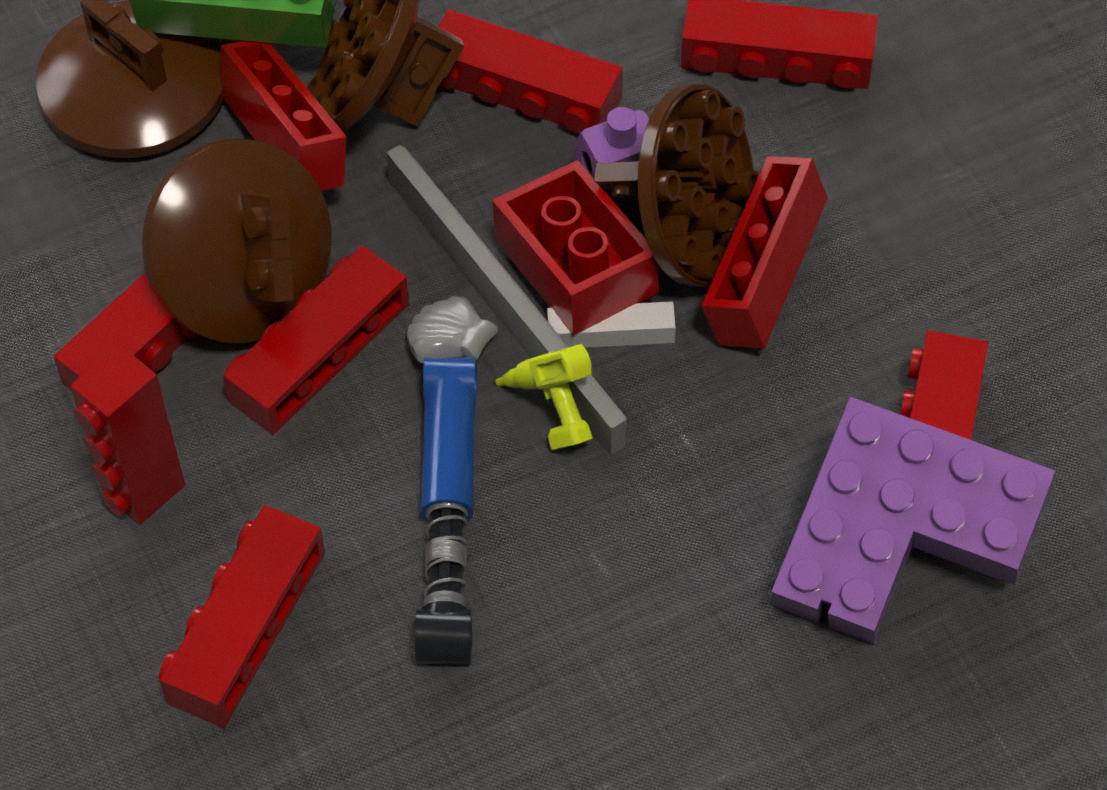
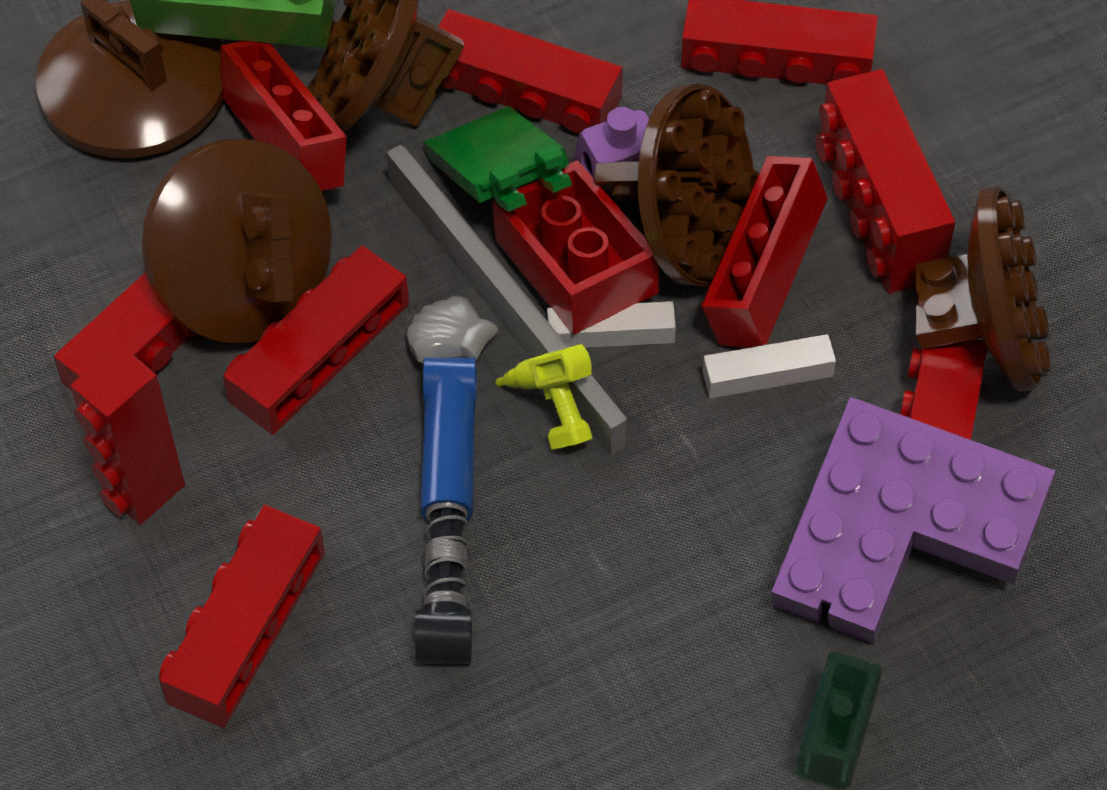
none -> green tile [423,106,572,212]
none -> white piece [702,334,836,399]
none -> clear green brick [795,652,882,790]
none -> red brick [815,68,956,294]
none -> reddish brown bracket [916,186,1051,392]

